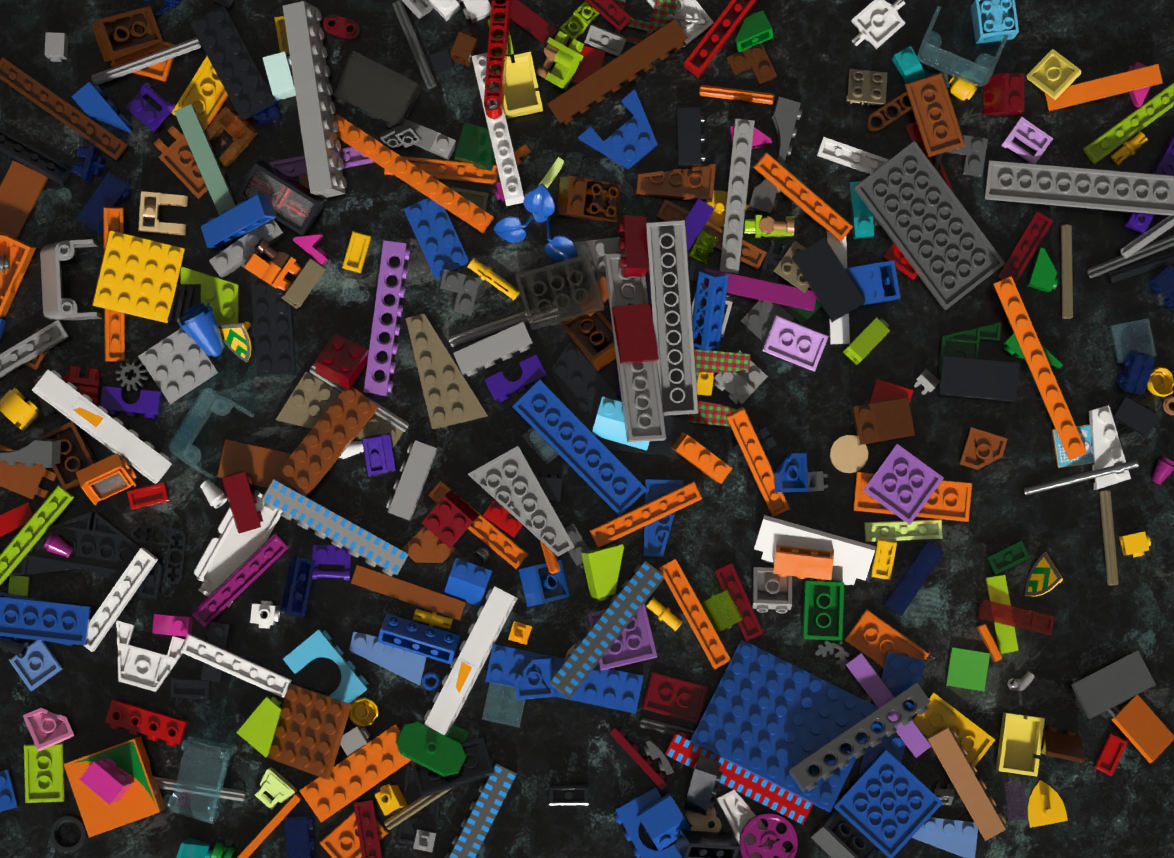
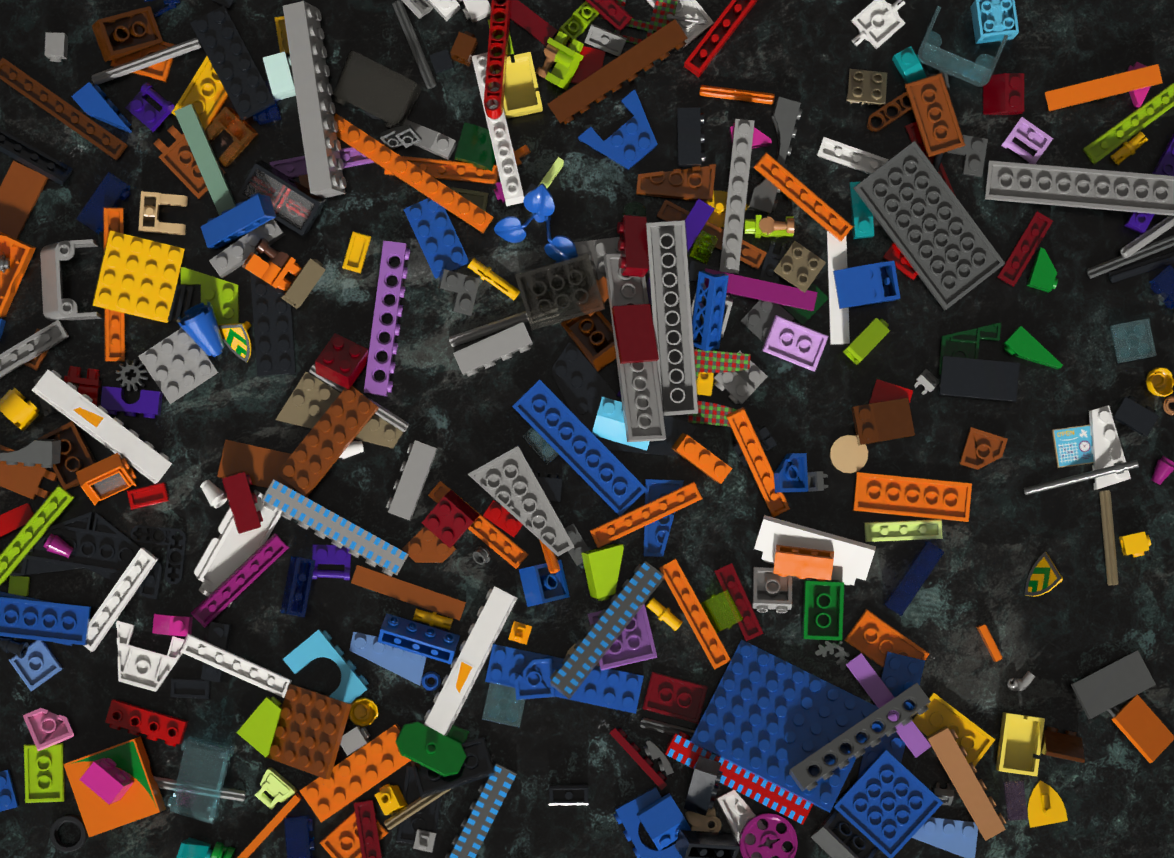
clear blue hips [72,145,106,182] -> none
clear light blue windscreen [169,388,255,480] -> none
white brick [250,601,280,629] -> none
dark pink slope [293,234,328,266] -> none
dark red plate [323,15,360,40] -> none
dark purple plate [362,433,396,476] -> none
dark tan wing [406,314,488,430] -> none
blue slope [444,558,493,607] -> none
dark purple arch [484,355,547,402] -> none
reddish brown slope [556,176,621,223] -> none
reddish brown plate [726,43,777,85] -> none
green slope [735,10,774,52] -> none
black tile [792,238,865,323] -> none
medium lavender plate [863,444,944,525] -> none
yellow plate [871,538,897,580] -> none
bright green tile [946,647,990,692] -> none
yellow head [949,72,977,101] -> none
clear red tile [977,599,1055,636] -> none
dark green plate [986,541,1030,575] -> none
lime tile [986,575,1019,654] -> none
orange plate [993,276,1087,460] -> none
light yellow plate [1027,49,1081,100] -> none
dark tan axle [1061,224,1073,319] -> none
red tile [1093,733,1128,776] -> none
clear blue brick [1117,350,1156,396] -> none

